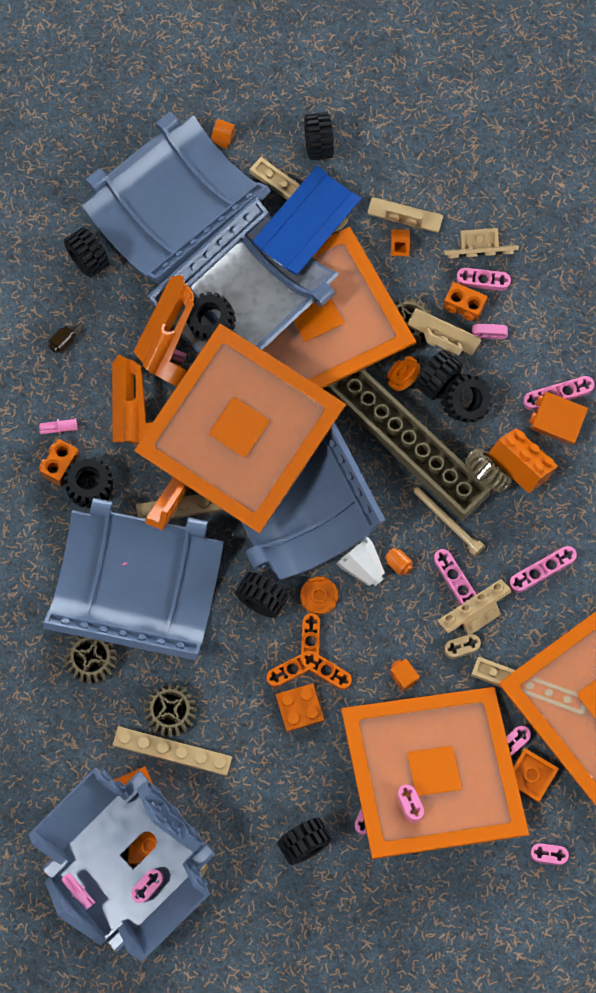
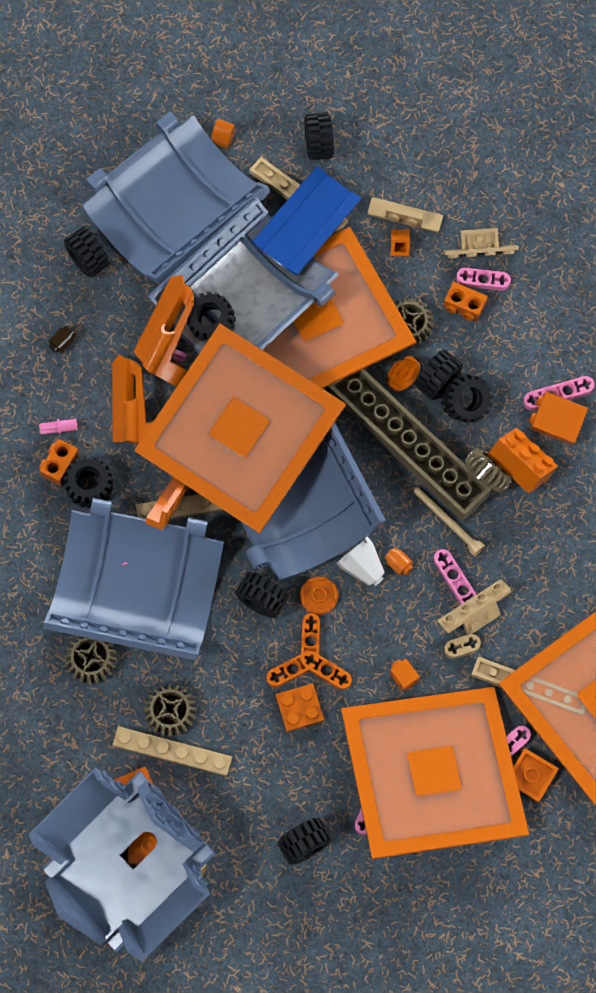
bright pink axle [61,873,95,911] -> none
bright pink beam [131,869,164,903] -> none
bright pink beam [397,784,424,823] -> none
tan bracket [408,309,481,355] -> none
bright pink beam [472,324,508,339] -> none
bright pink beam [509,546,577,593] -> none
bright pink beam [530,843,569,865] -> none

